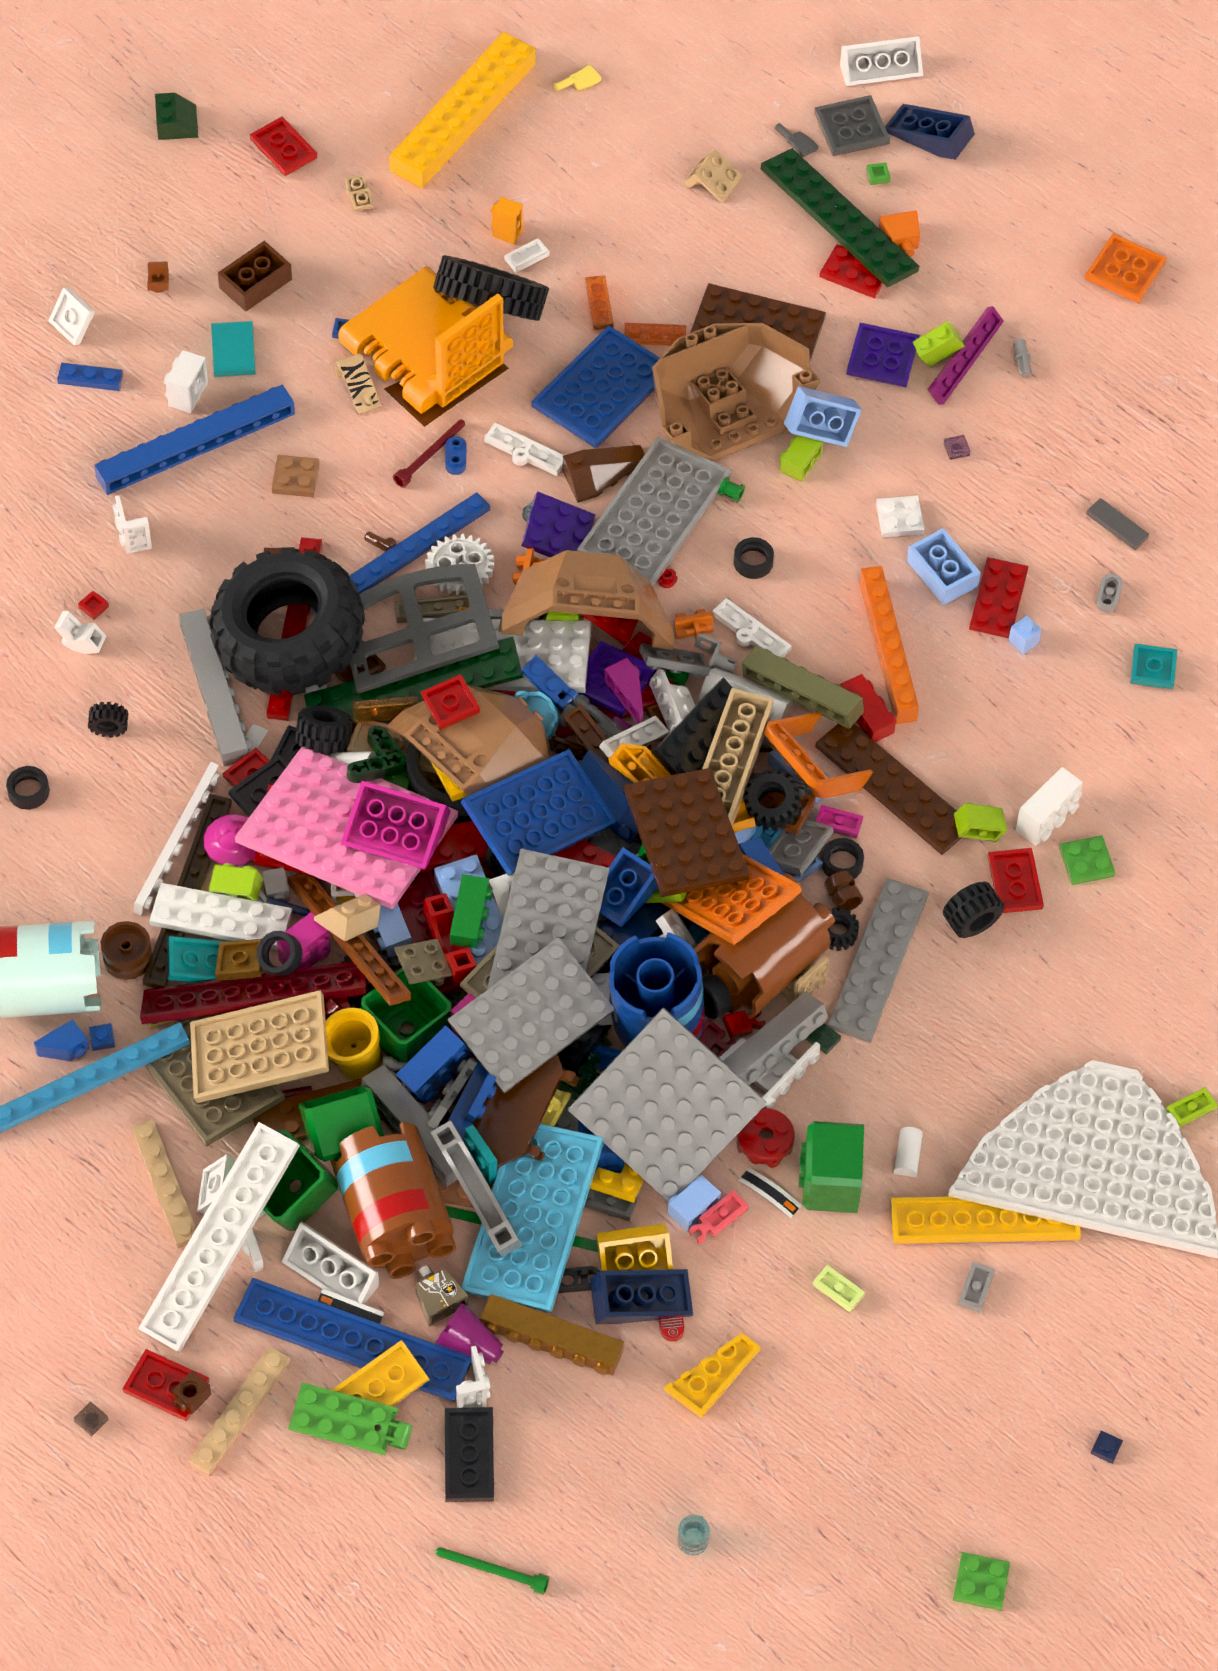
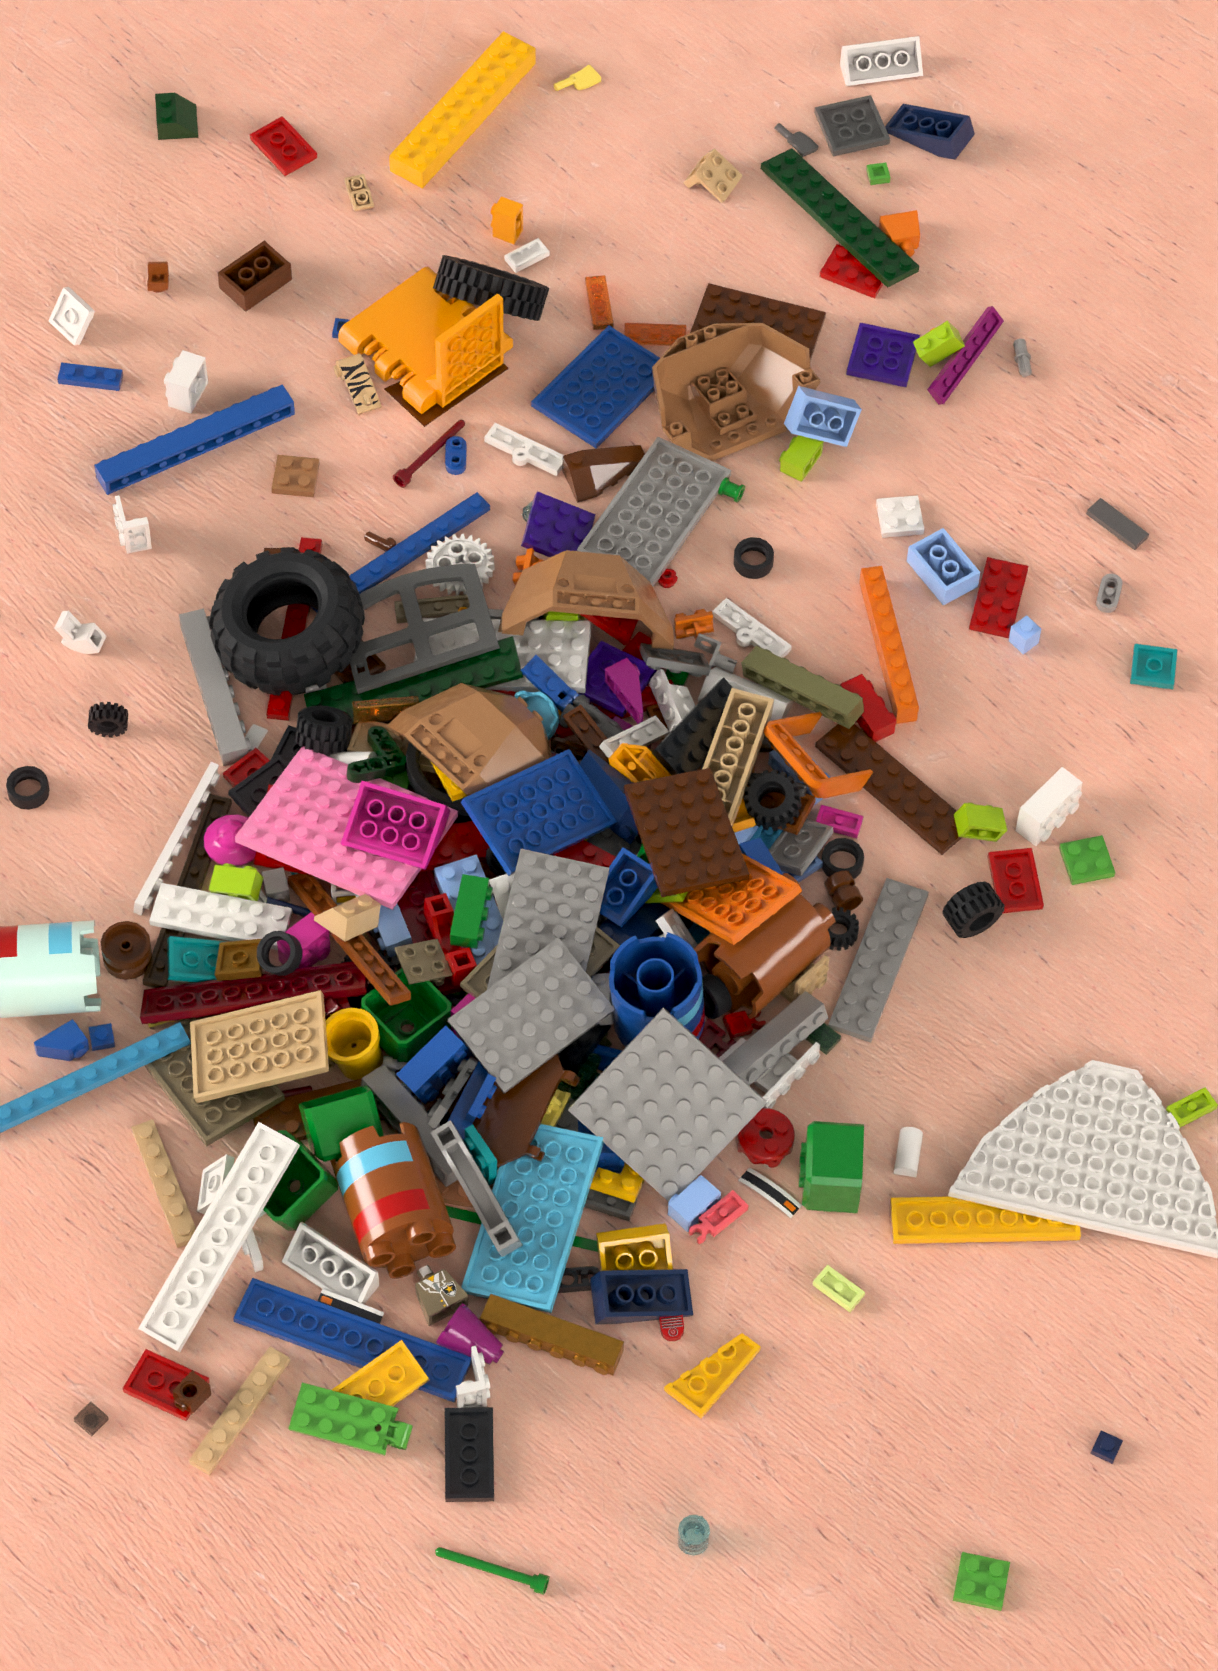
red plate [78,591,109,620] -> none
teal tile [211,321,256,377] -> none
red plate [421,674,481,730] -> none
plate [943,435,970,460] -> none
light grey plate [958,1262,995,1313] -> none
orange plate [1085,233,1167,303] -> none

